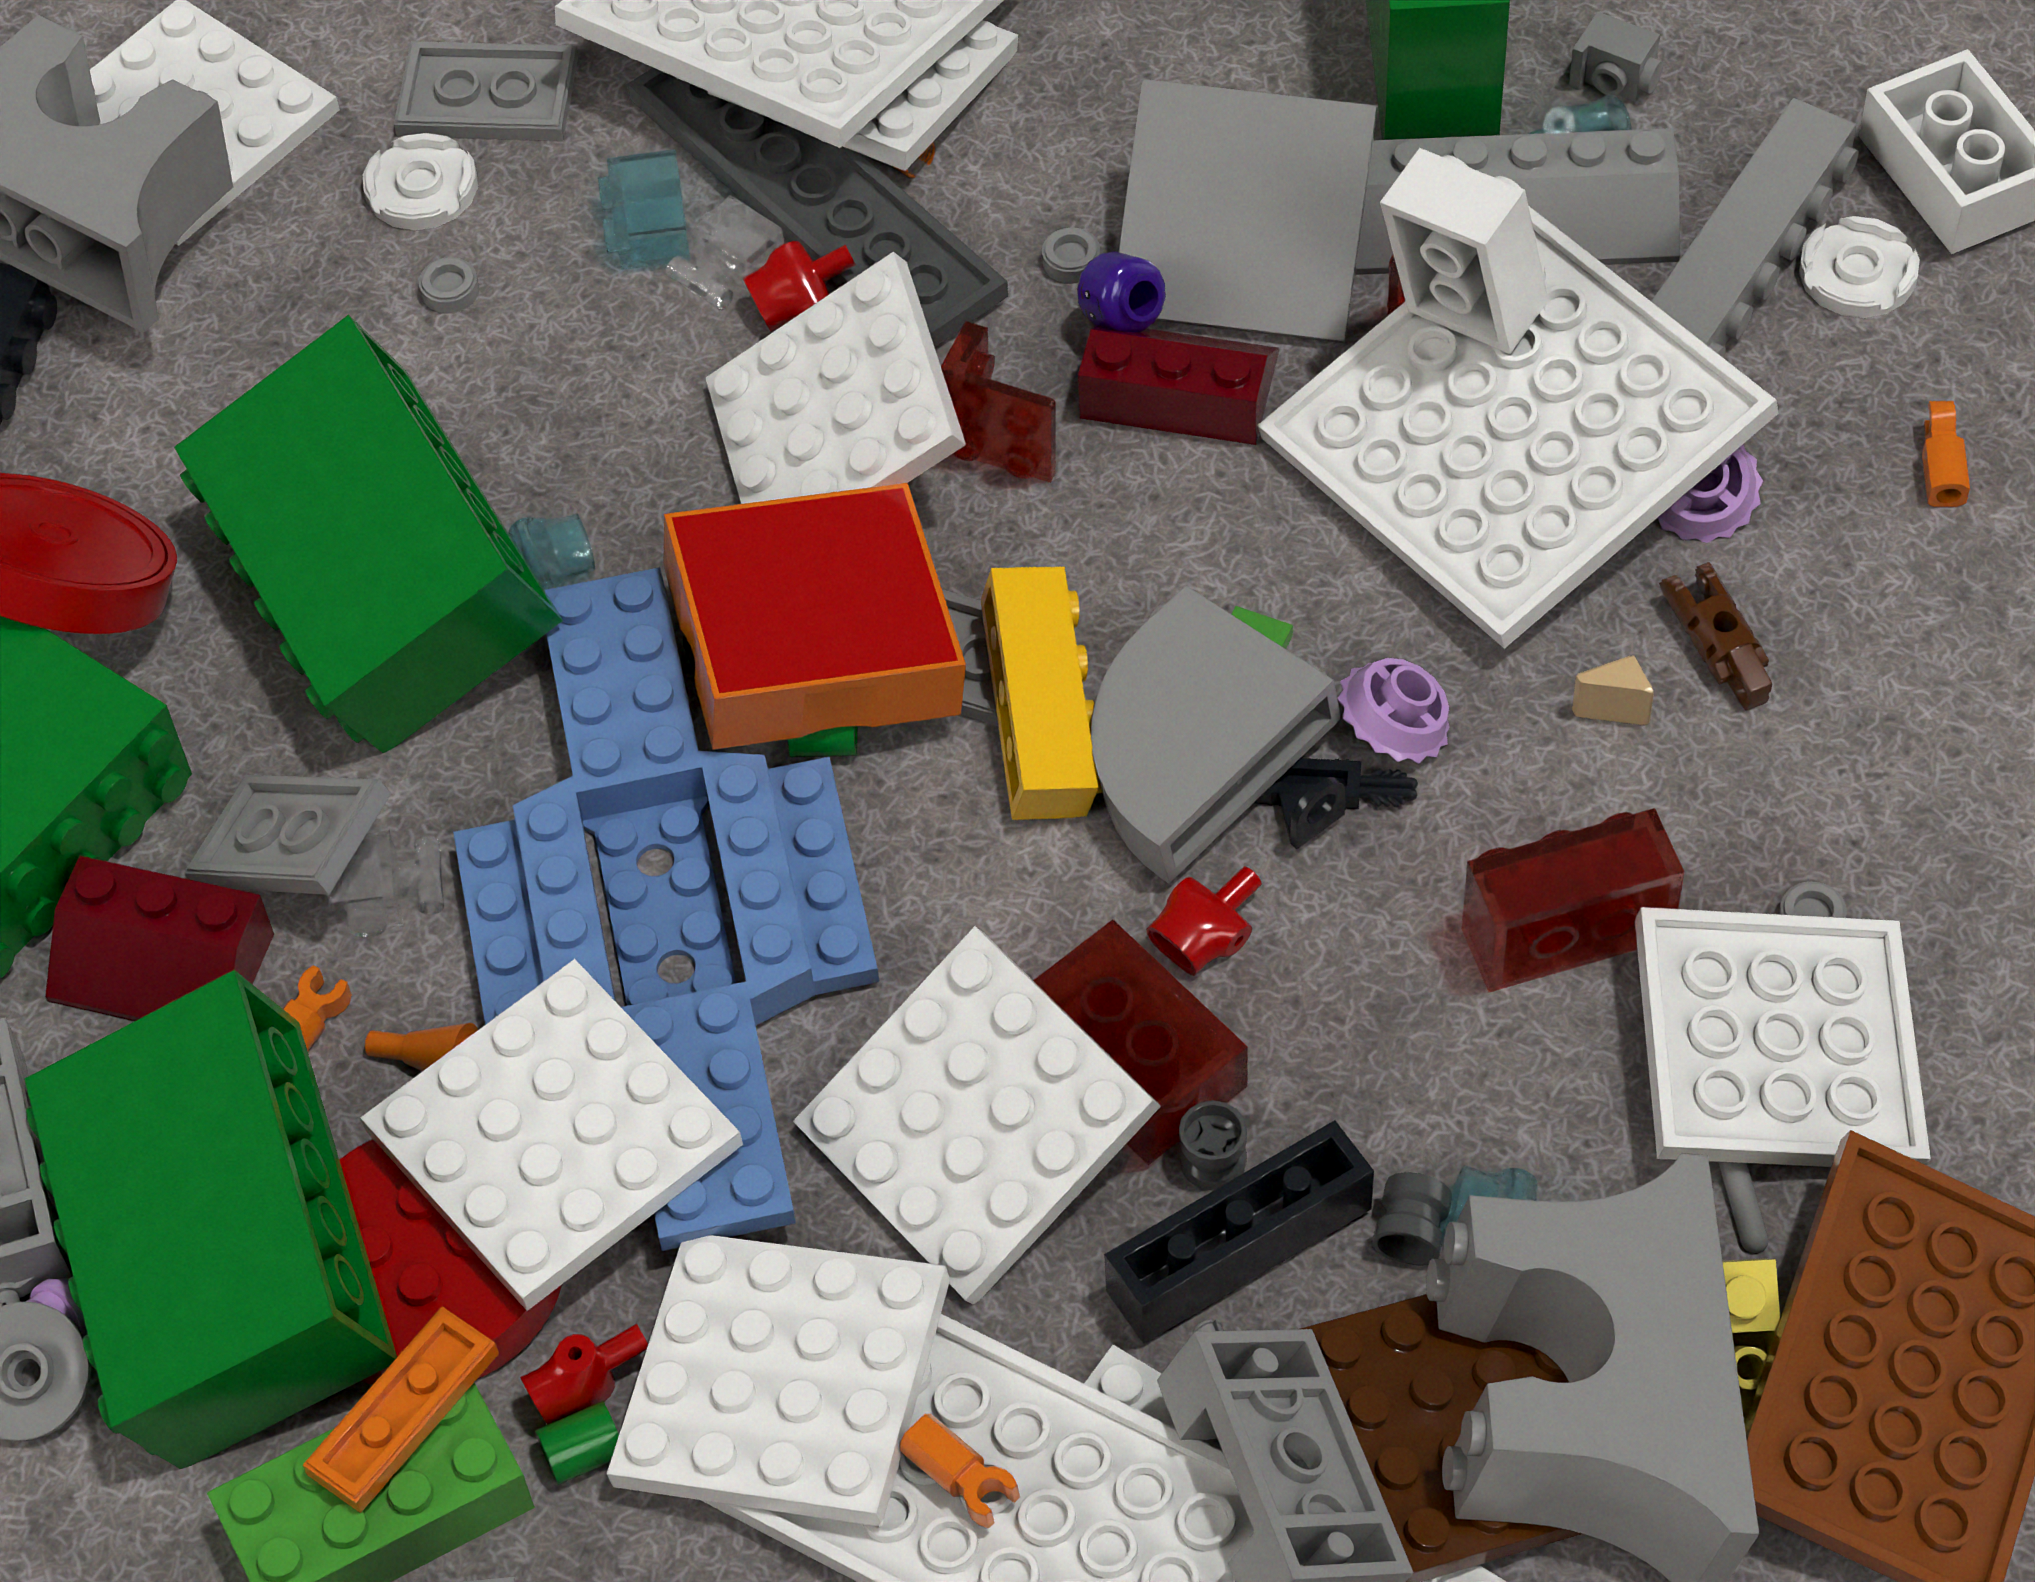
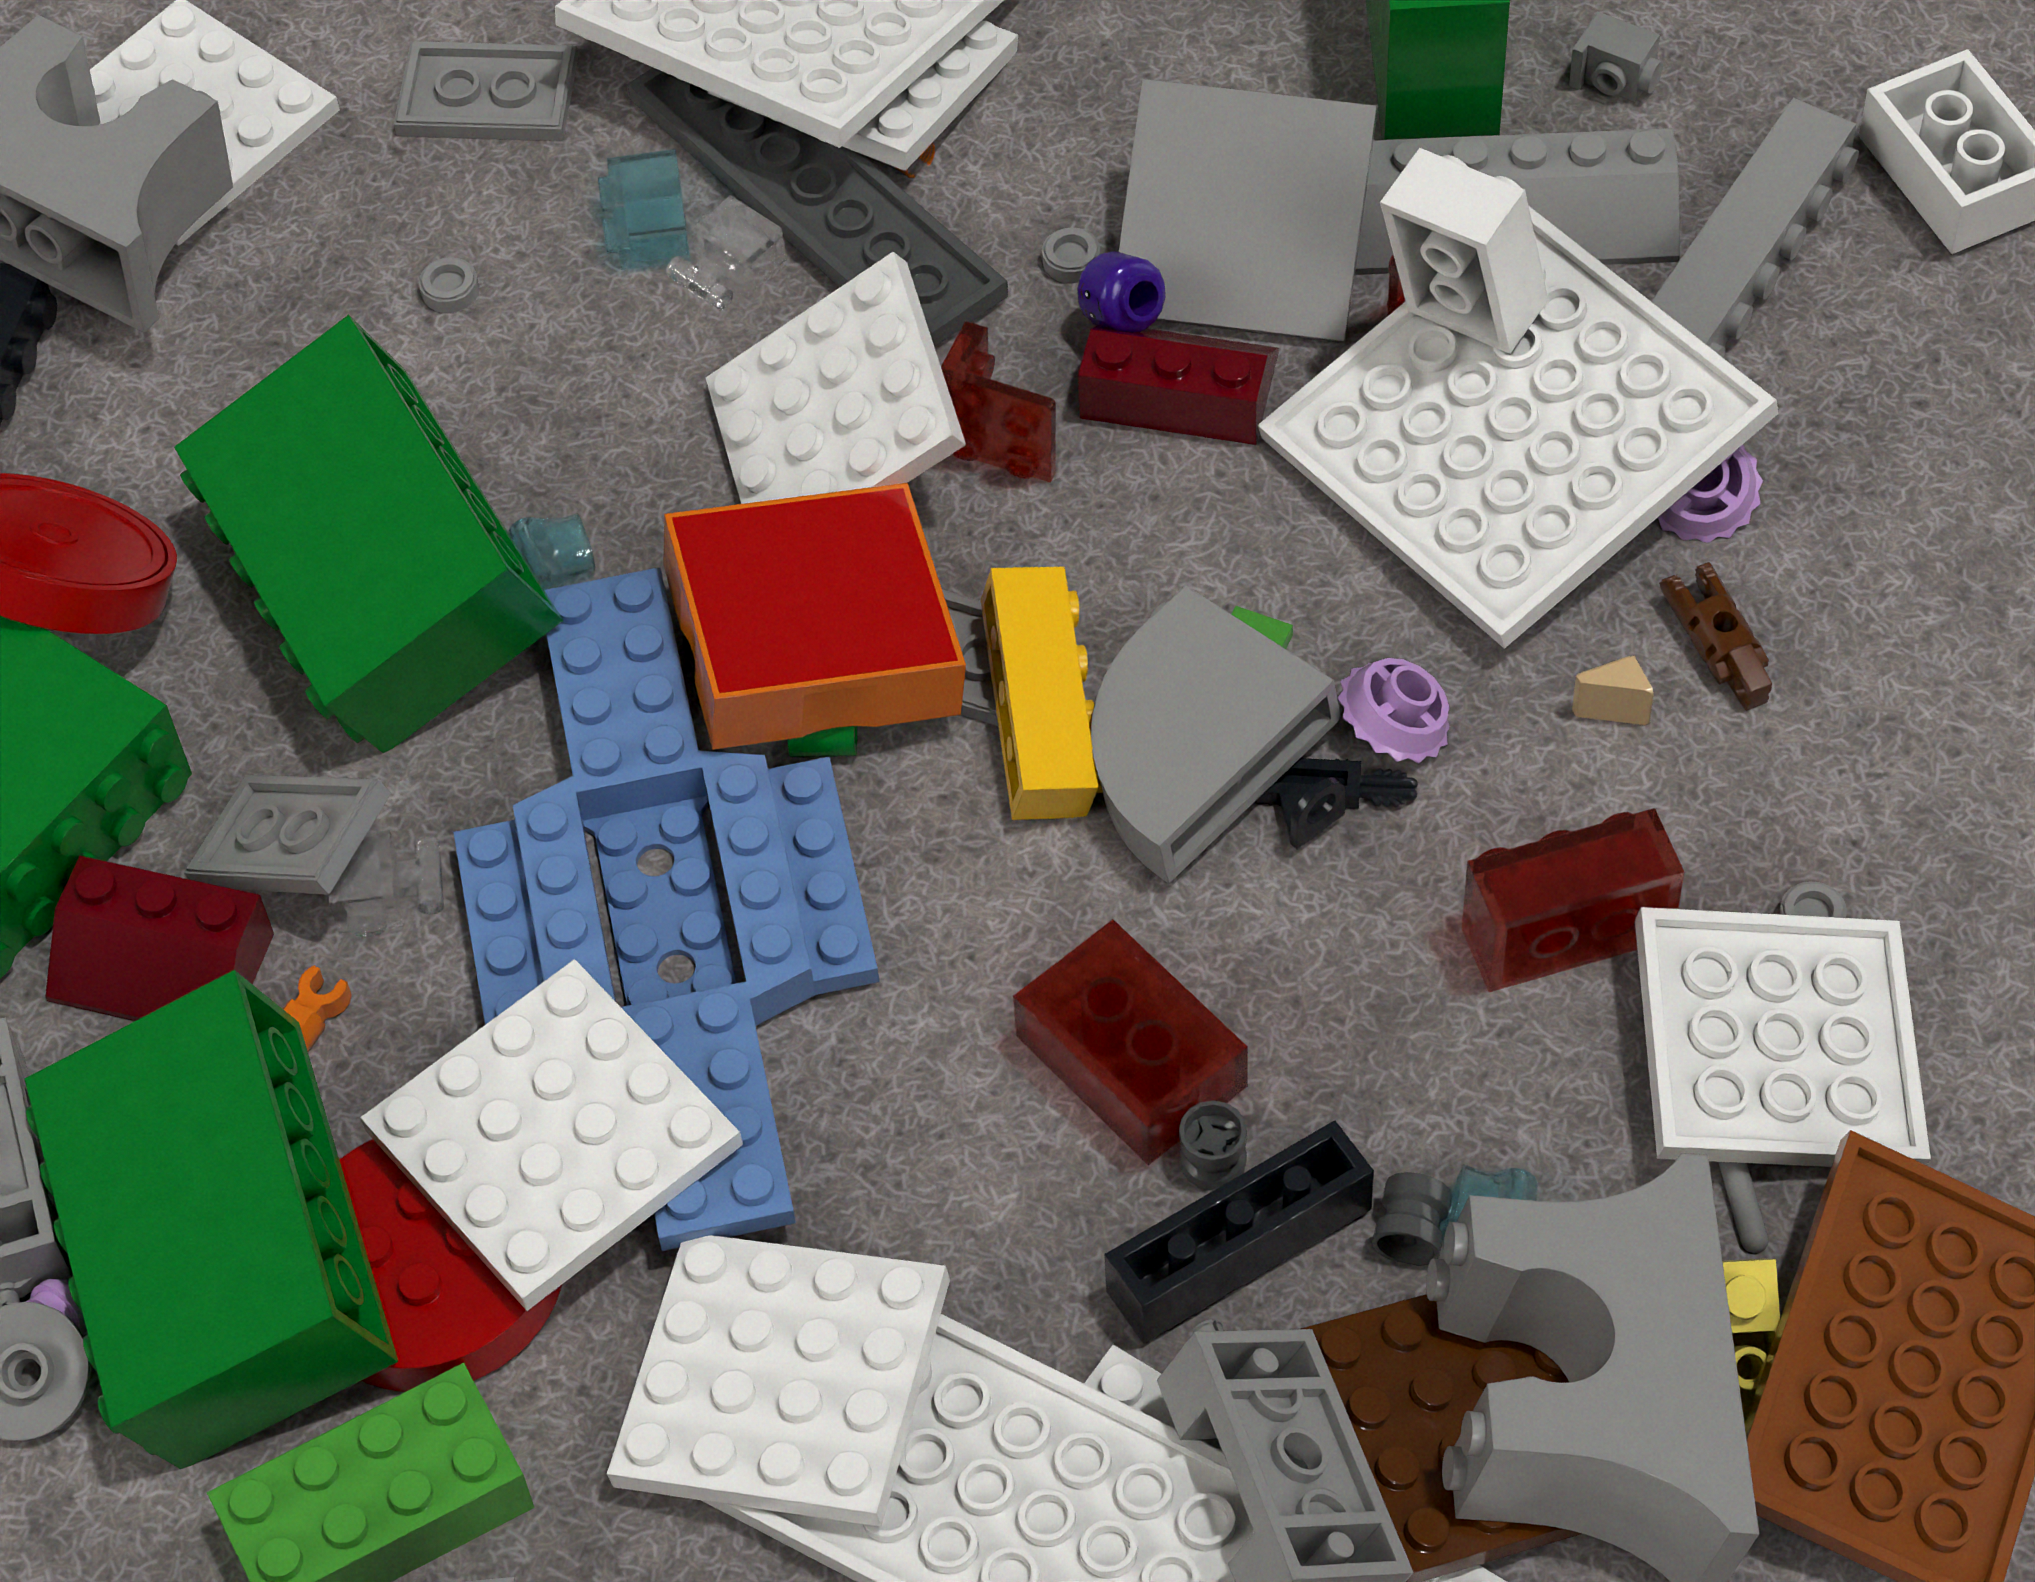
orange tile [303,1307,499,1513] -> none
white tile [363,133,478,230] -> none
orange cone [365,1023,478,1071] -> none
red piece [520,1323,648,1425] -> none
green piece [535,1401,619,1485] -> none
red piece [743,241,856,332] -> none
white plate [793,926,1161,1305] -> none
orange bar [900,1413,1020,1528] -> none
red piece [1146,866,1262,976] -> none
clear light blue piece [1527,94,1632,134] -> none
white tile [1799,216,1920,318] -> none
orange bar [1922,401,1970,507] -> none

